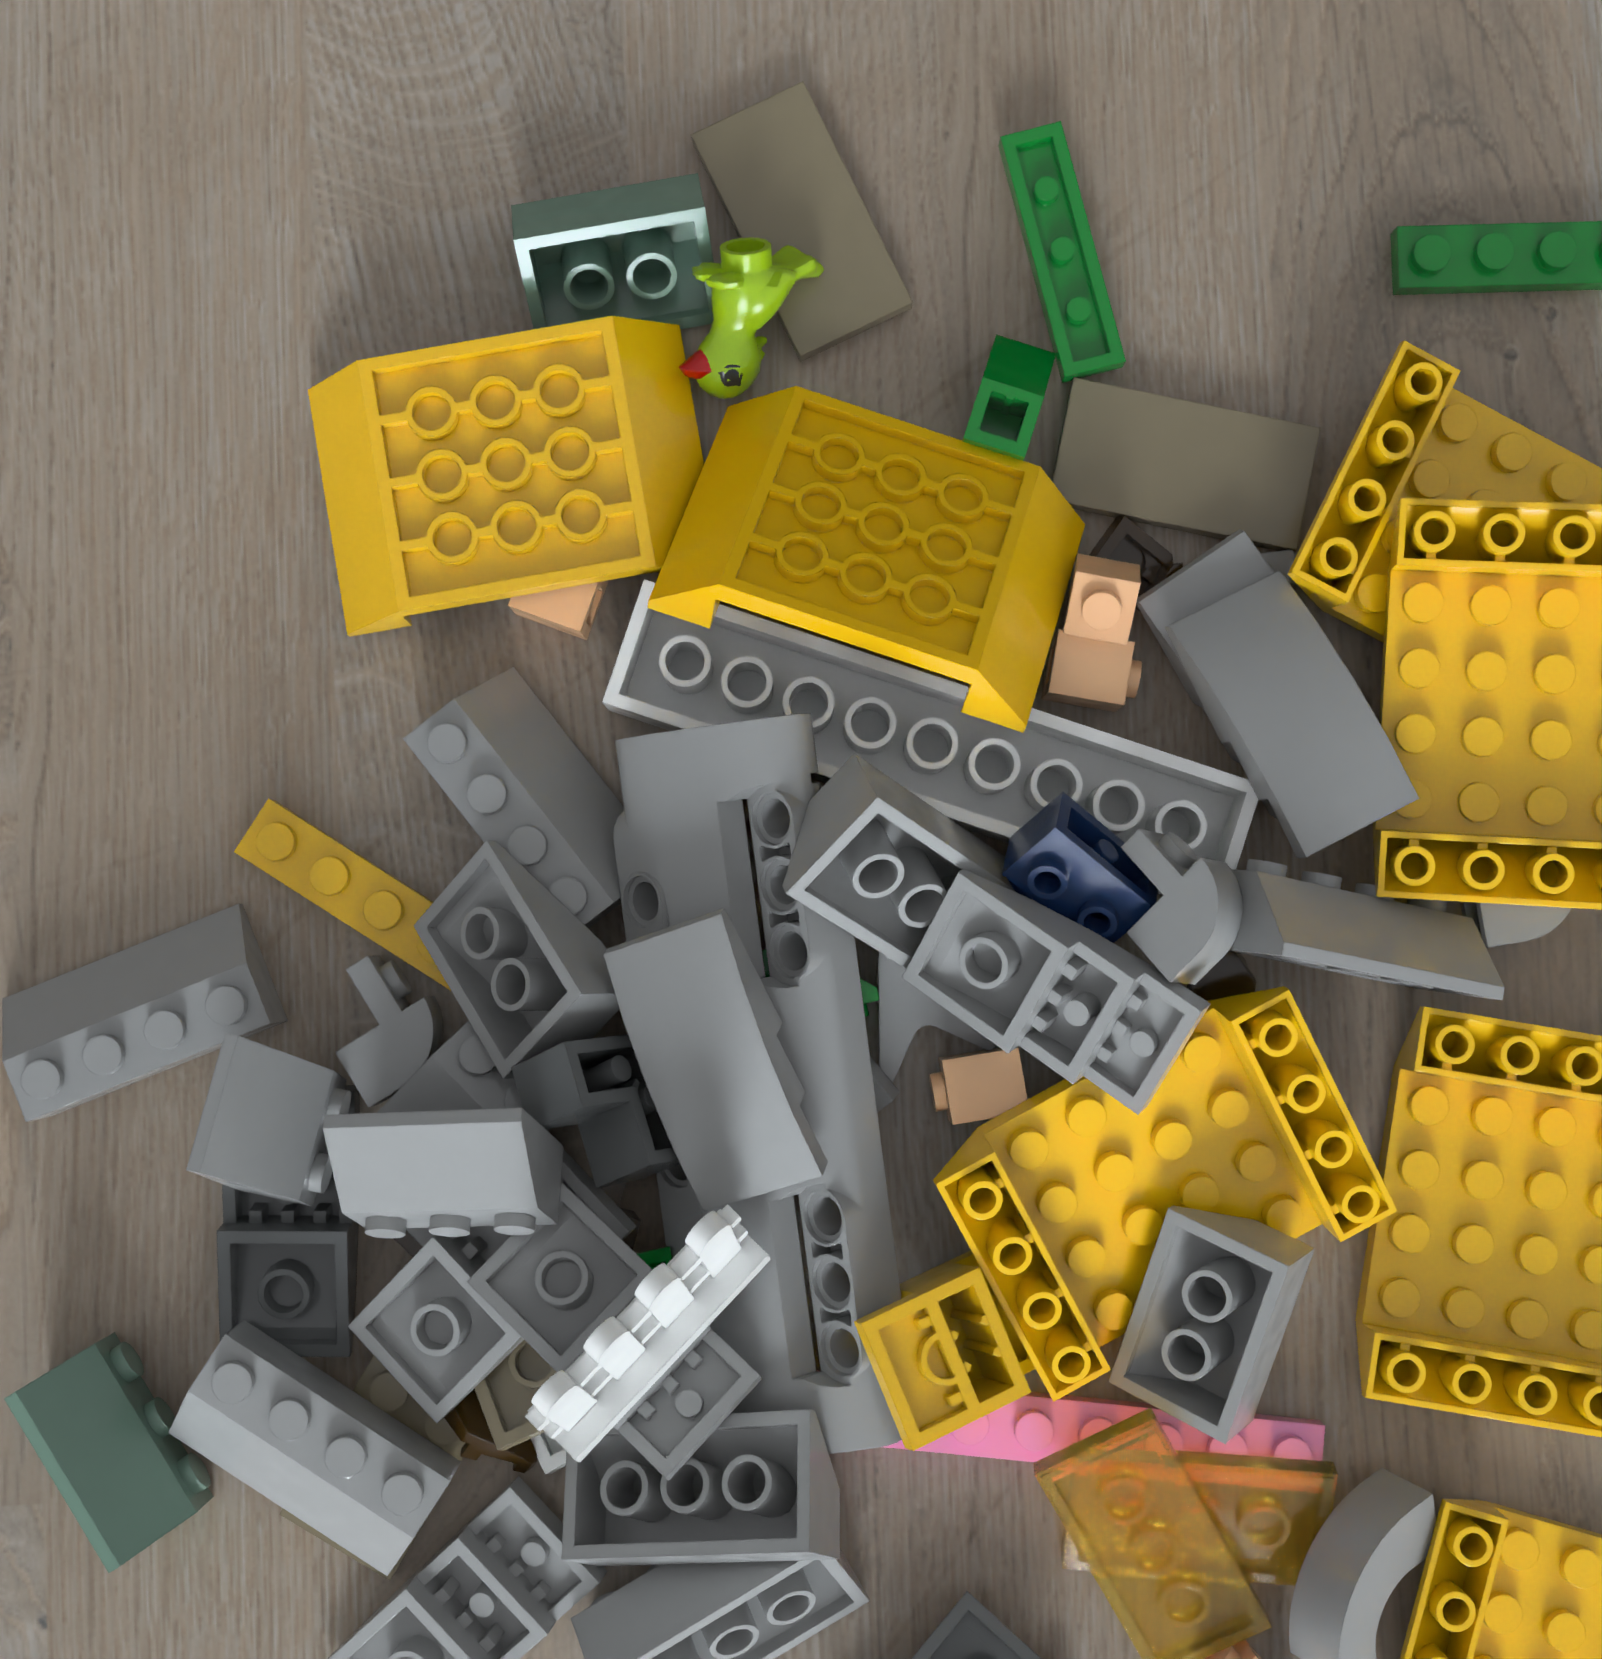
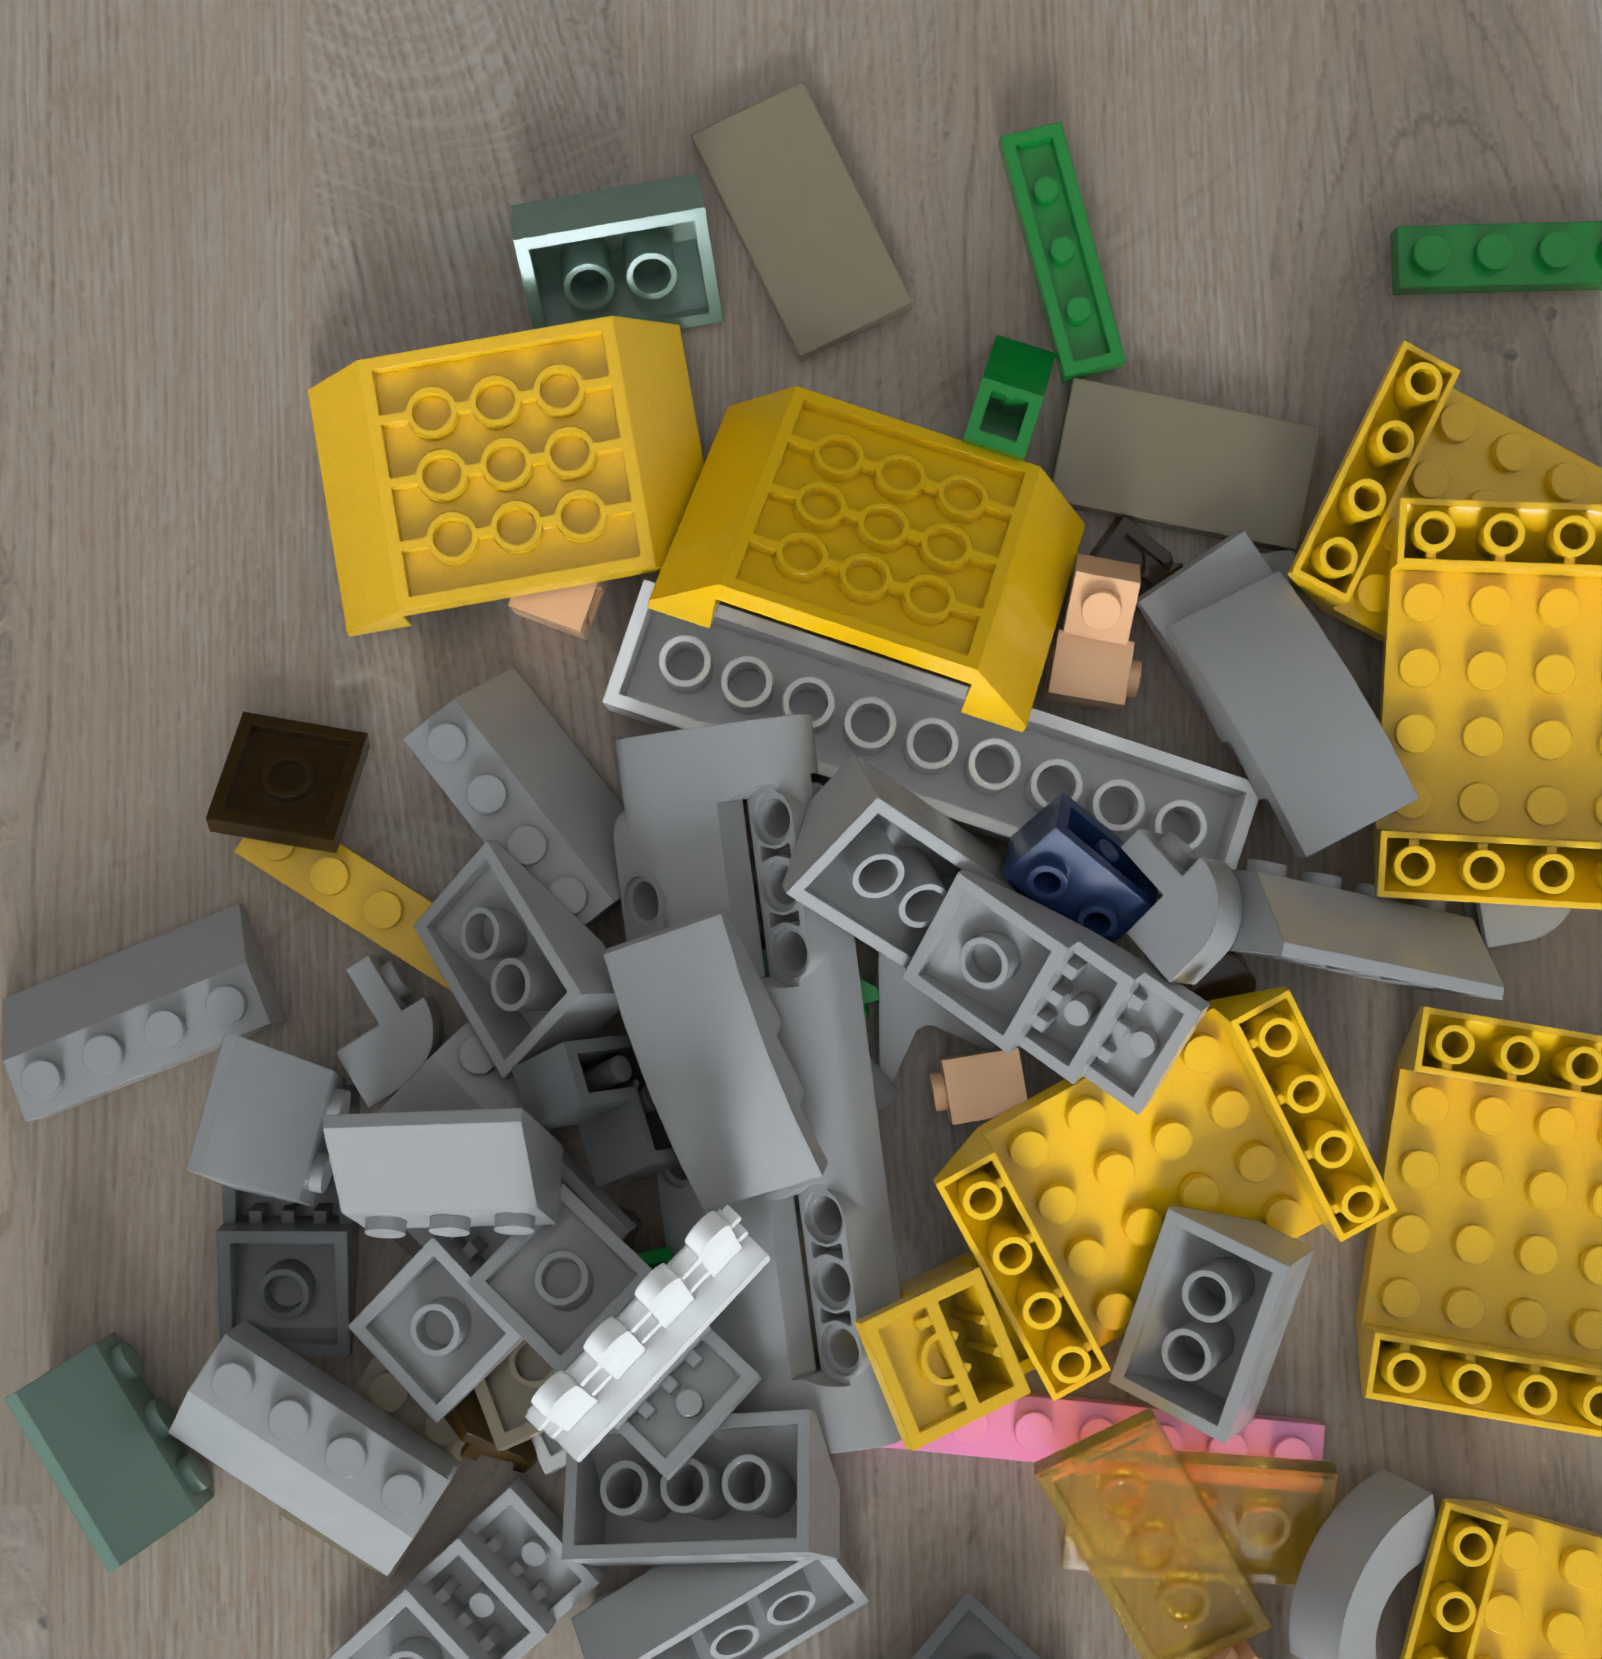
lime animal [679,237,824,399] -> none
none -> dark brown plate [206,711,370,854]

